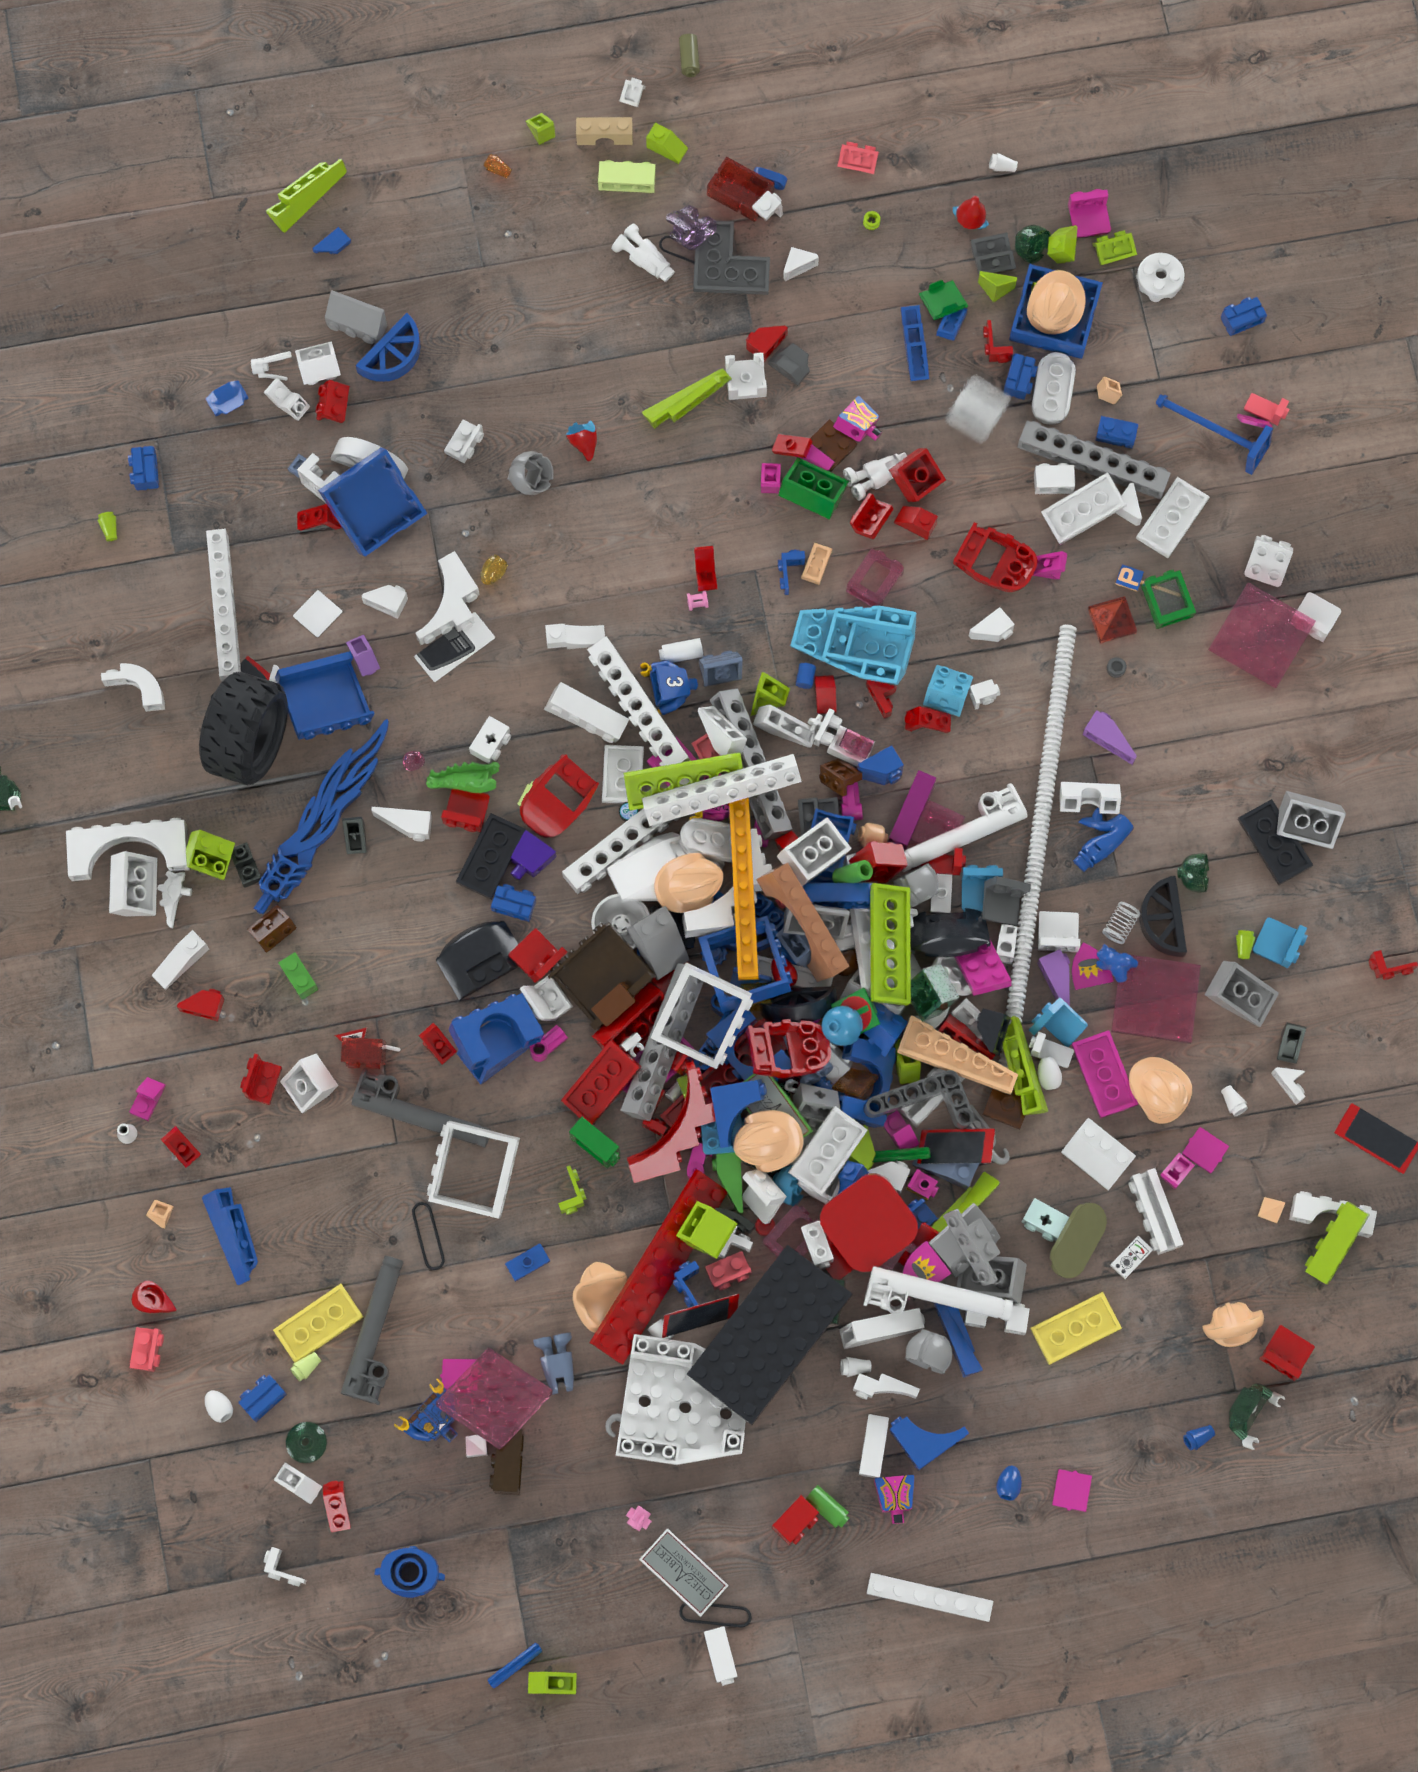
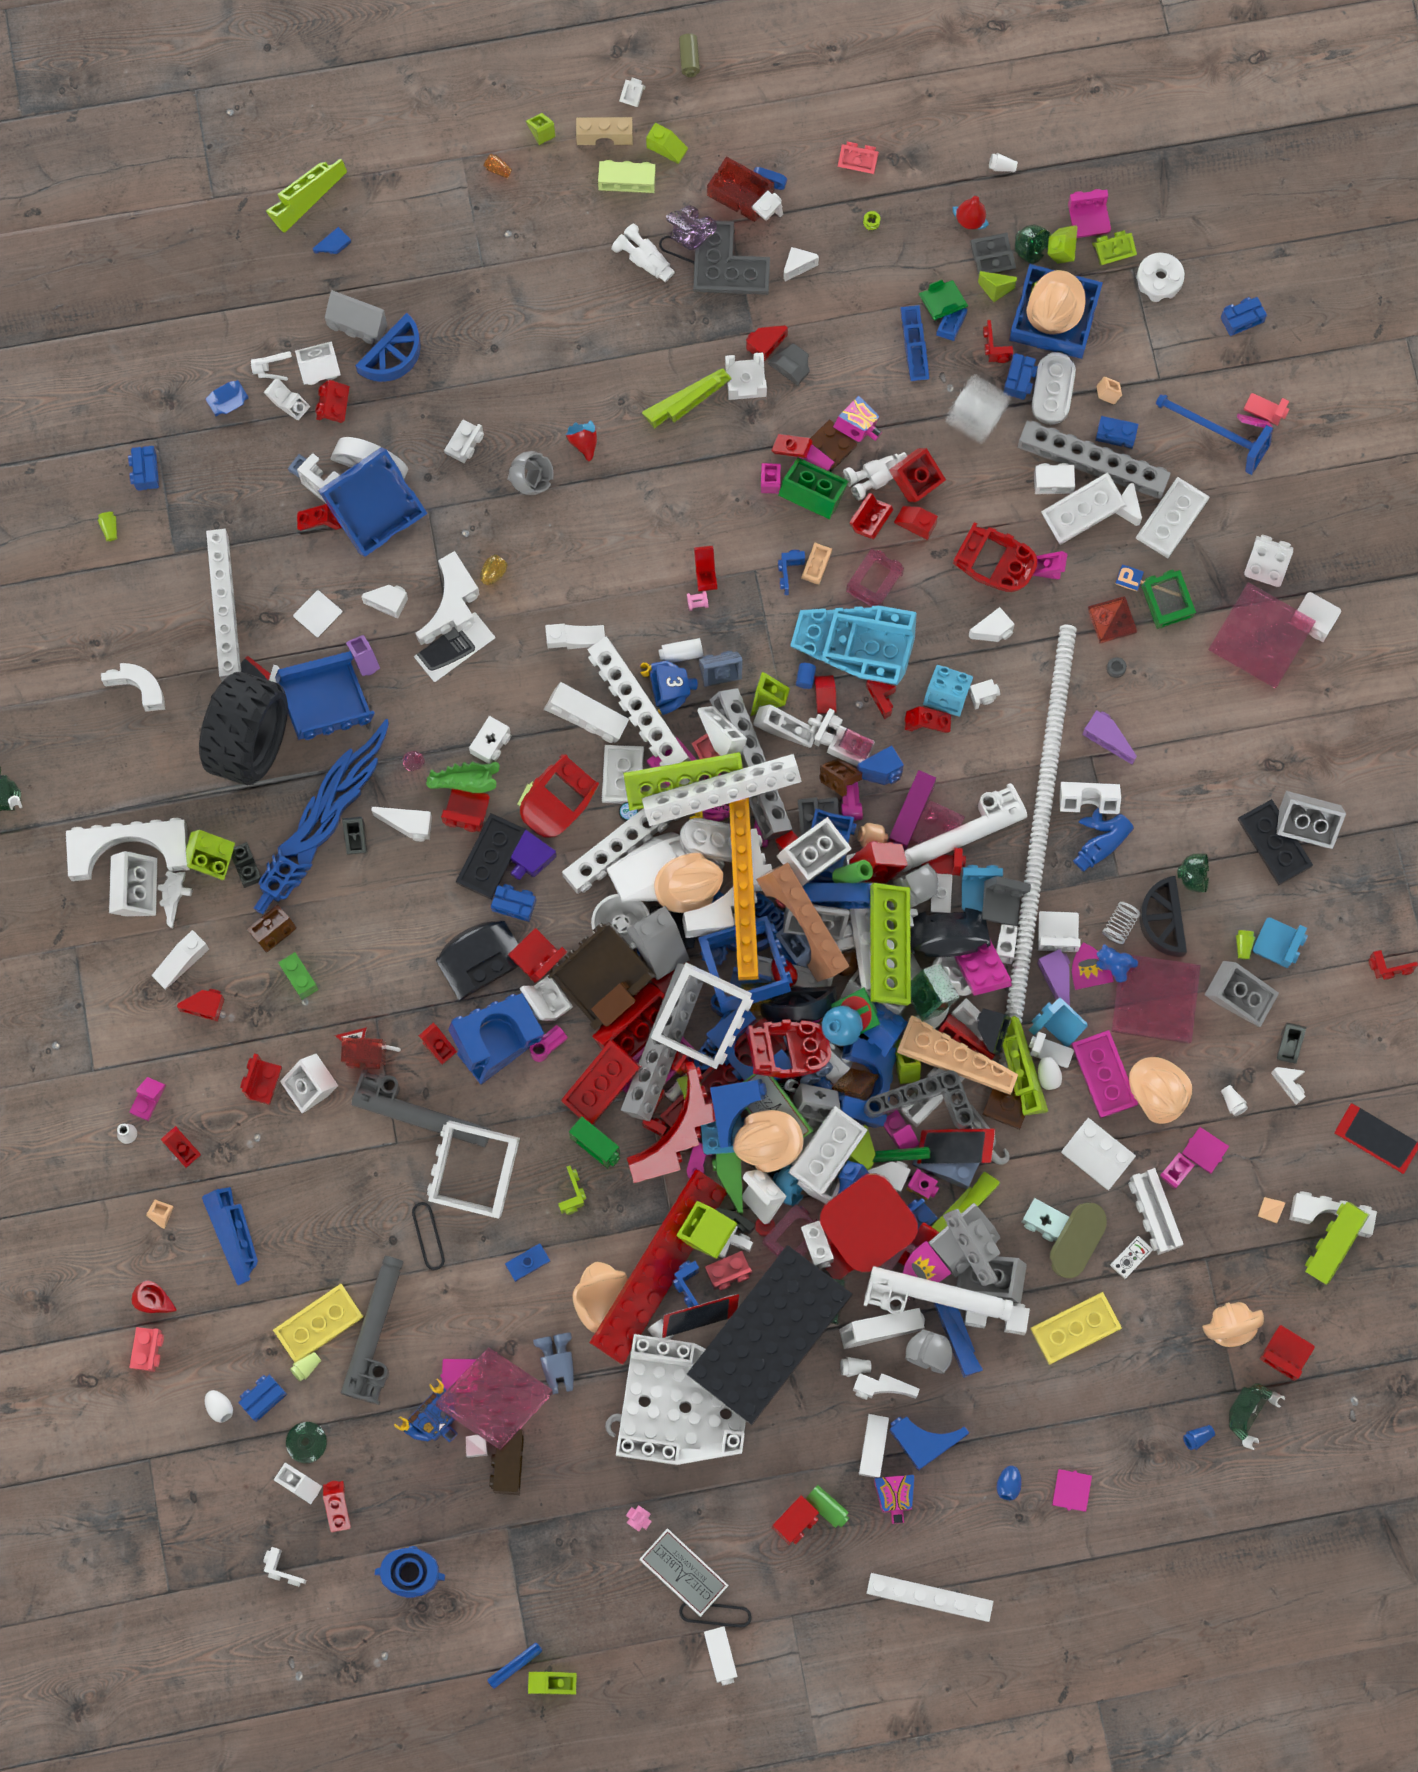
white tile [619,1033,644,1058] -> none

